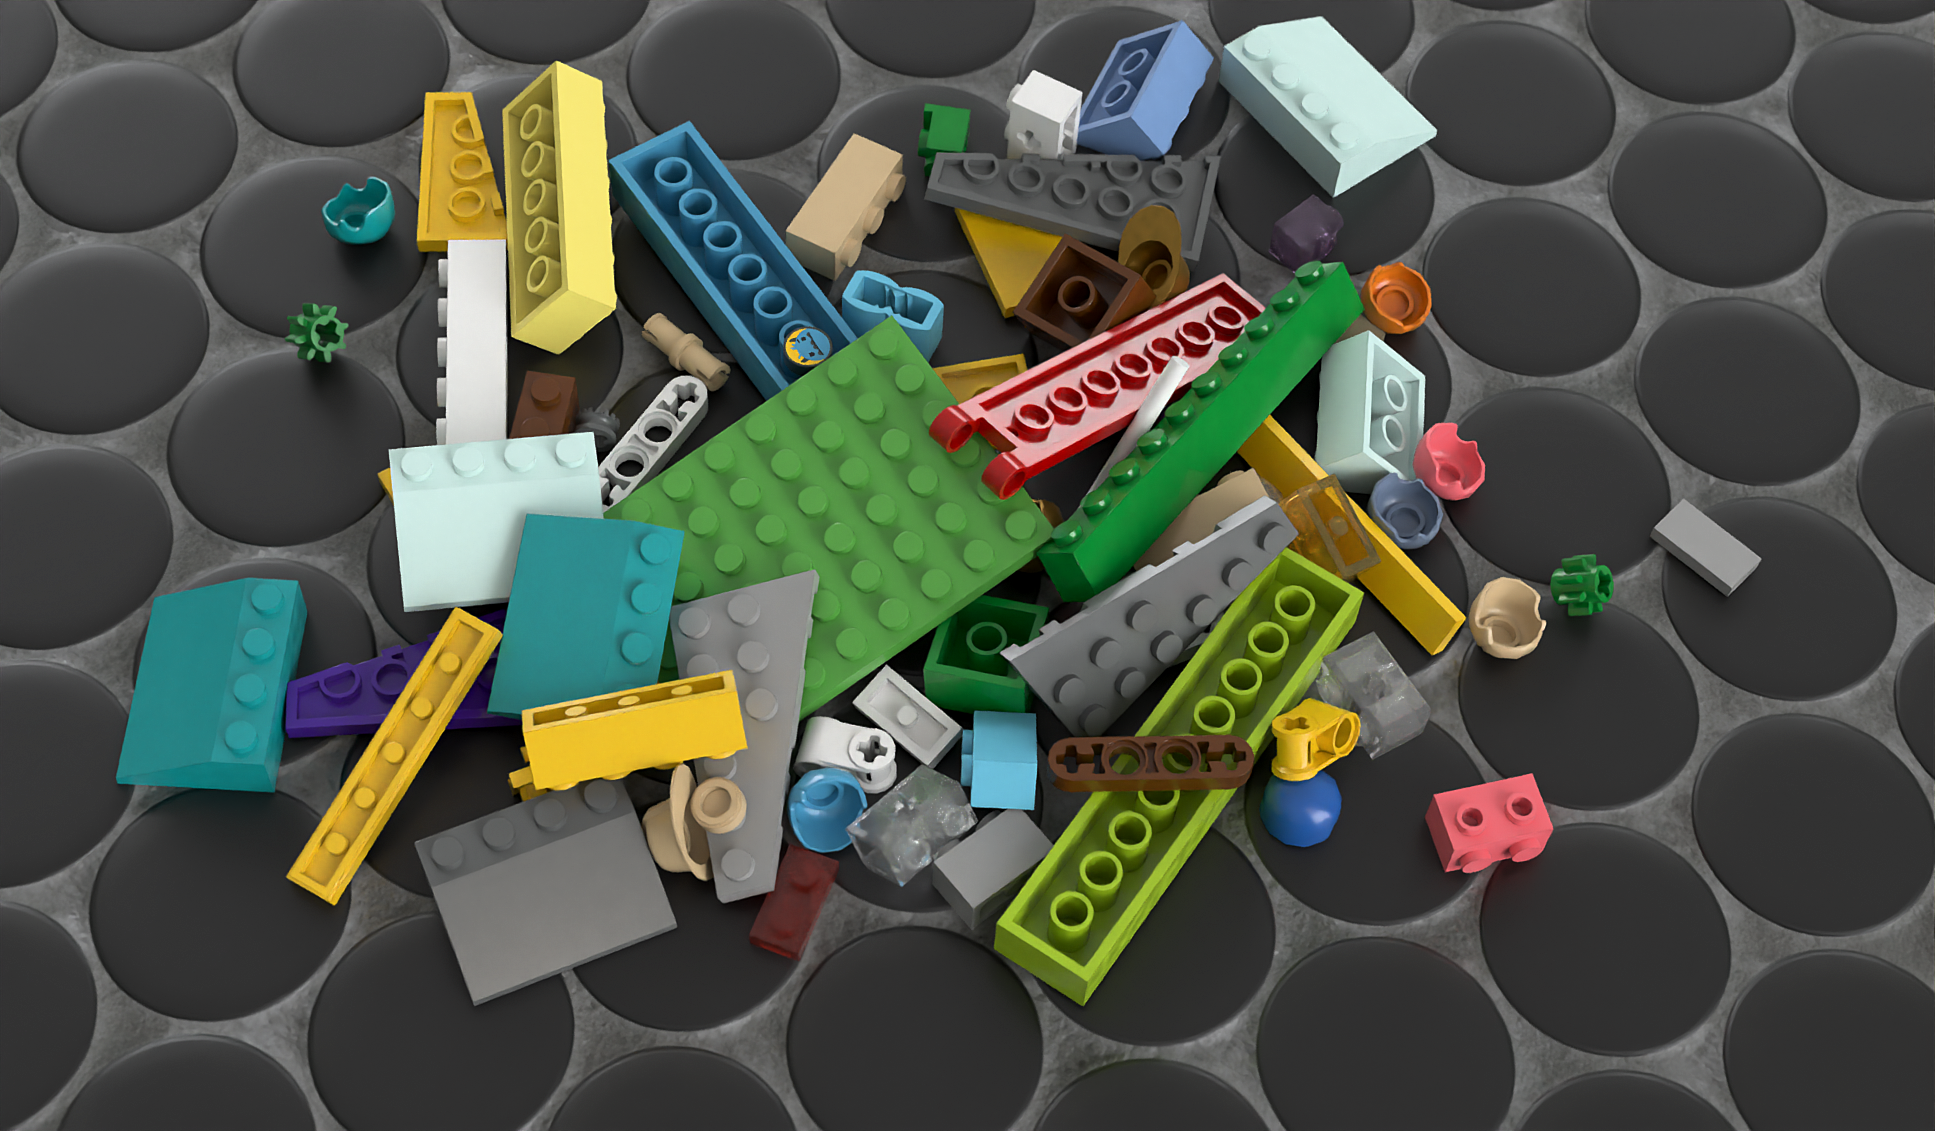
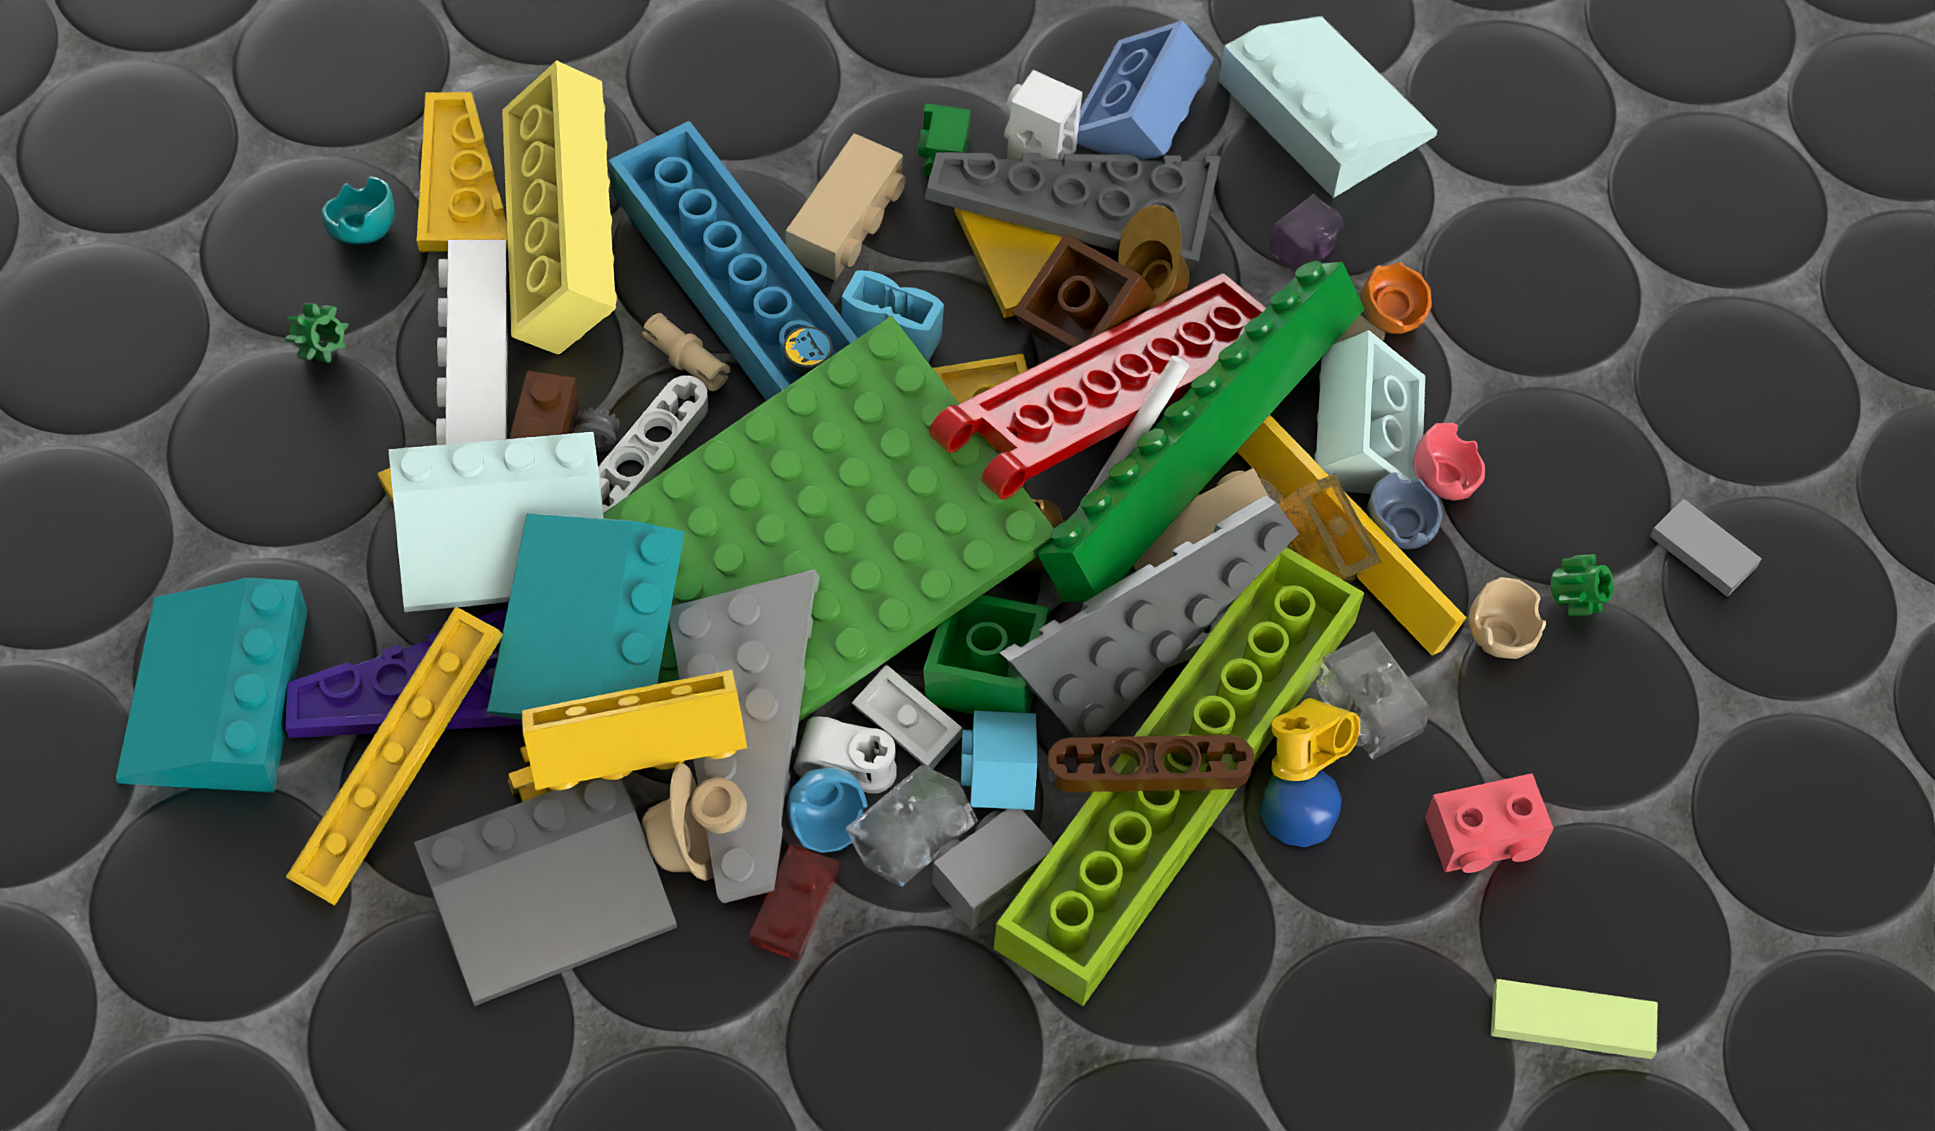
none -> yellowish green tile [1491,979,1658,1059]

